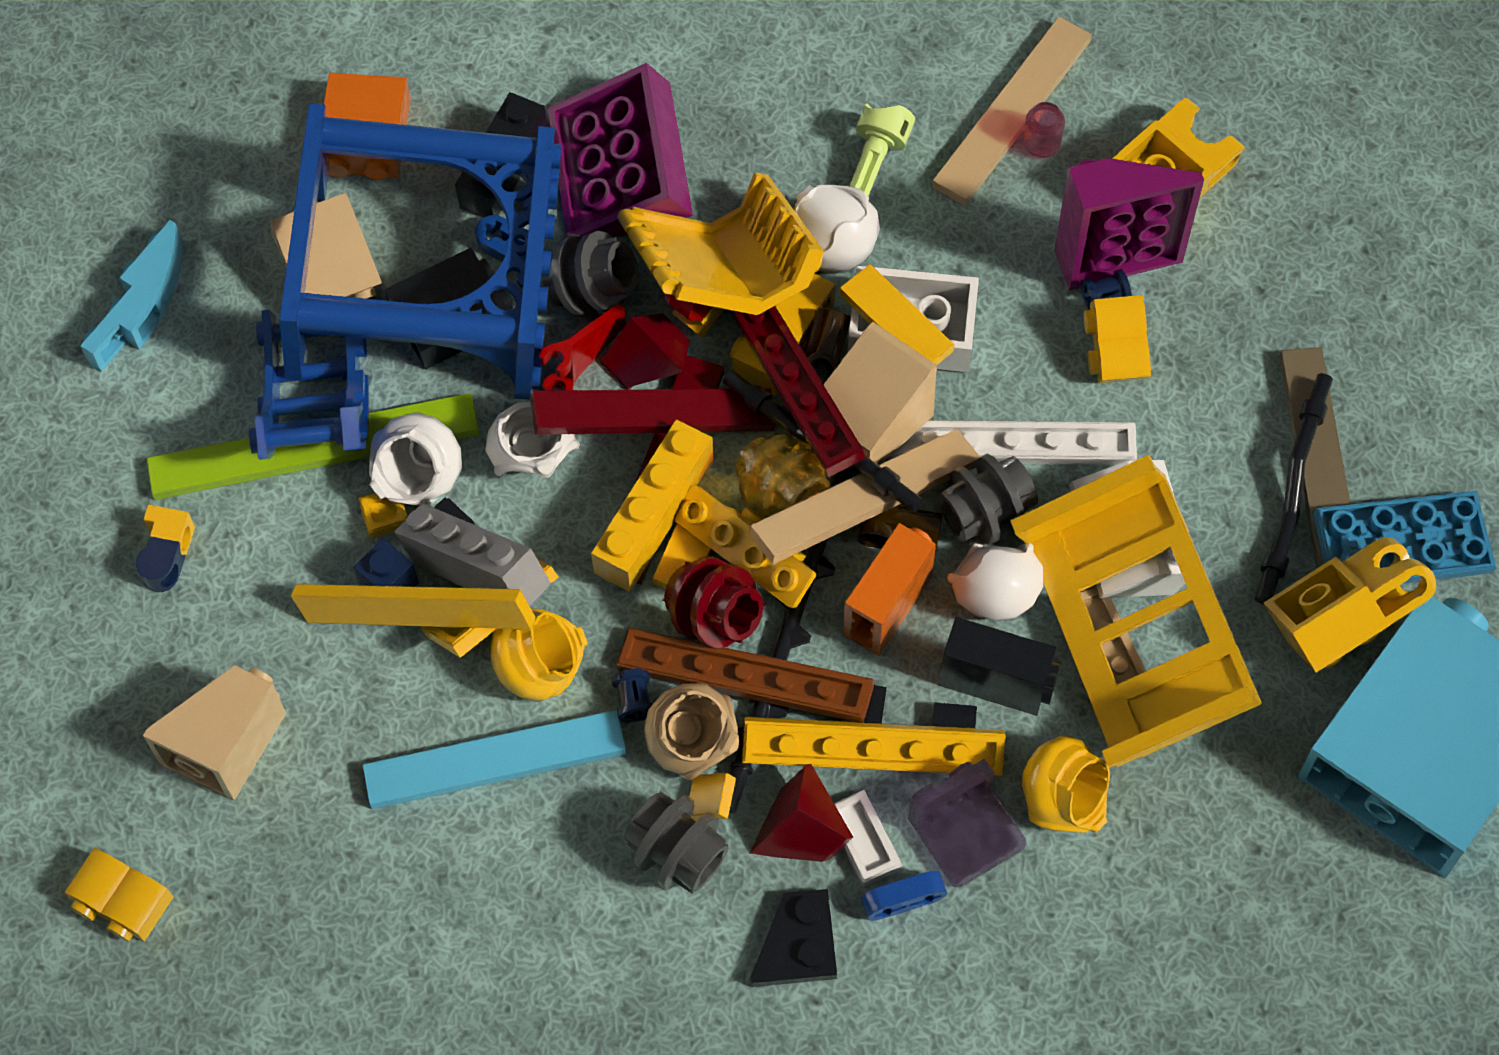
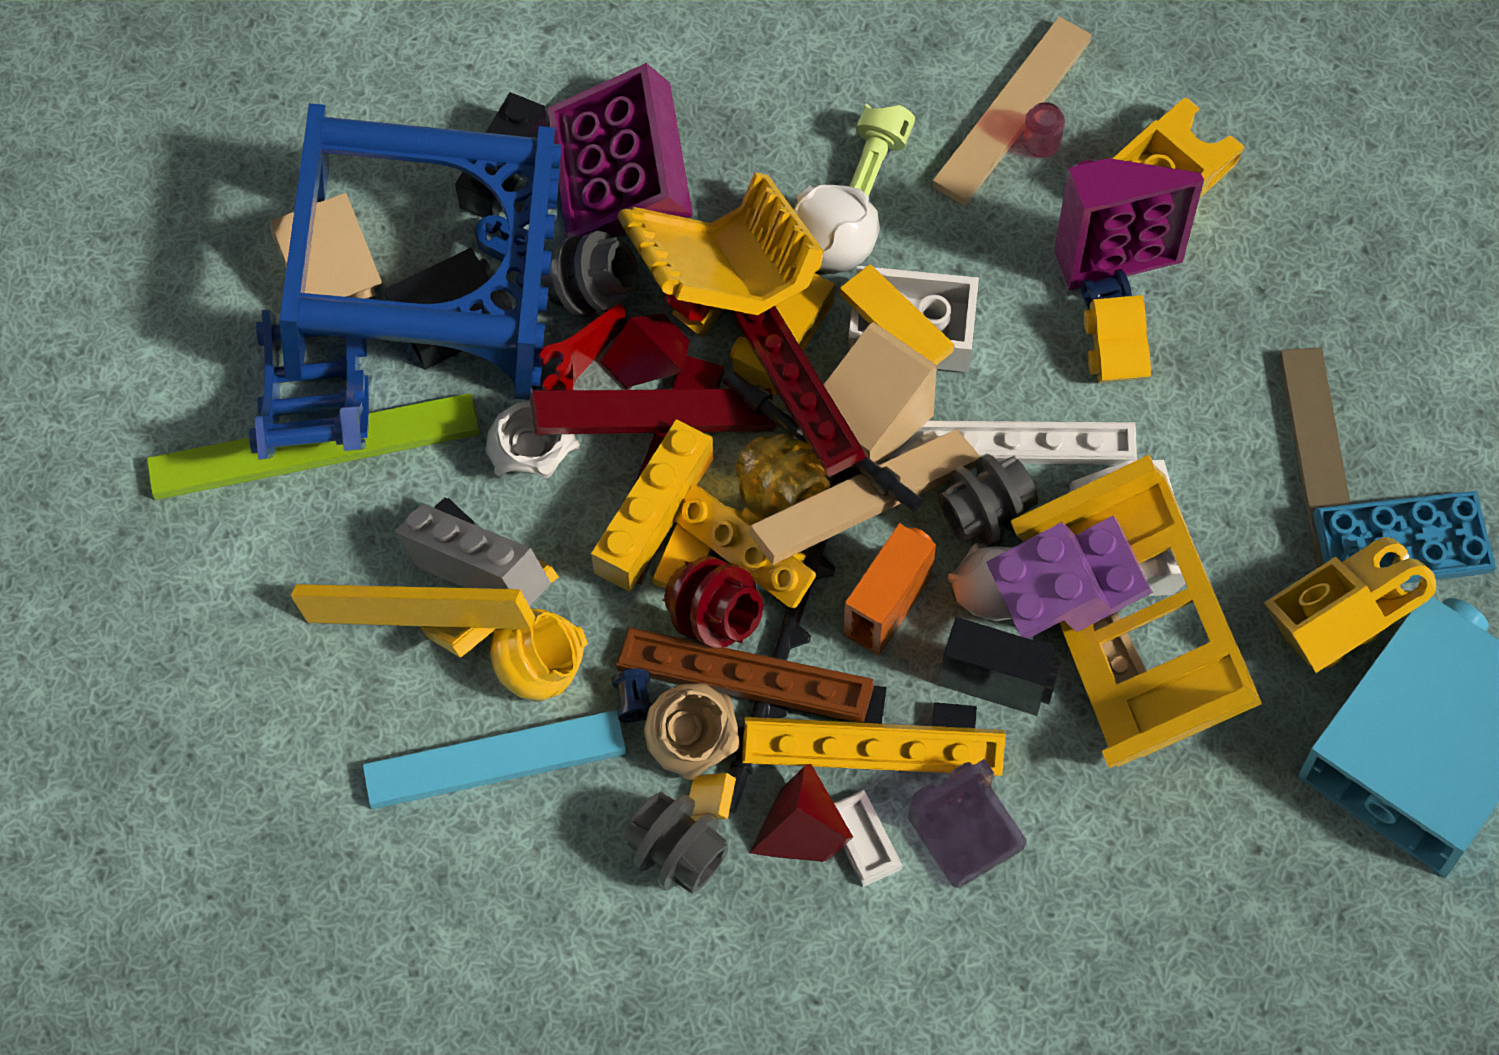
yellow brick [64,847,174,942] -> none
medium azure slope [80,220,183,372] -> none
leg [136,504,195,592] -> none
tan slope [143,665,286,800] -> none
orange brick [324,73,411,180] -> none
dark blue brick [353,538,419,587] -> none
yellow tile [358,493,407,539] -> none
white helmet [369,412,462,506] -> none
black wing [751,889,837,987] -> none
dark brown piece [804,307,851,385] -> none
dark brown piece [855,505,943,551] -> none
blue beam [861,871,948,921] -> none
yellow helmet [1021,736,1110,833] -> none
black bar [1255,373,1333,605] -> none
none -> medium lavender bracket [986,515,1153,639]

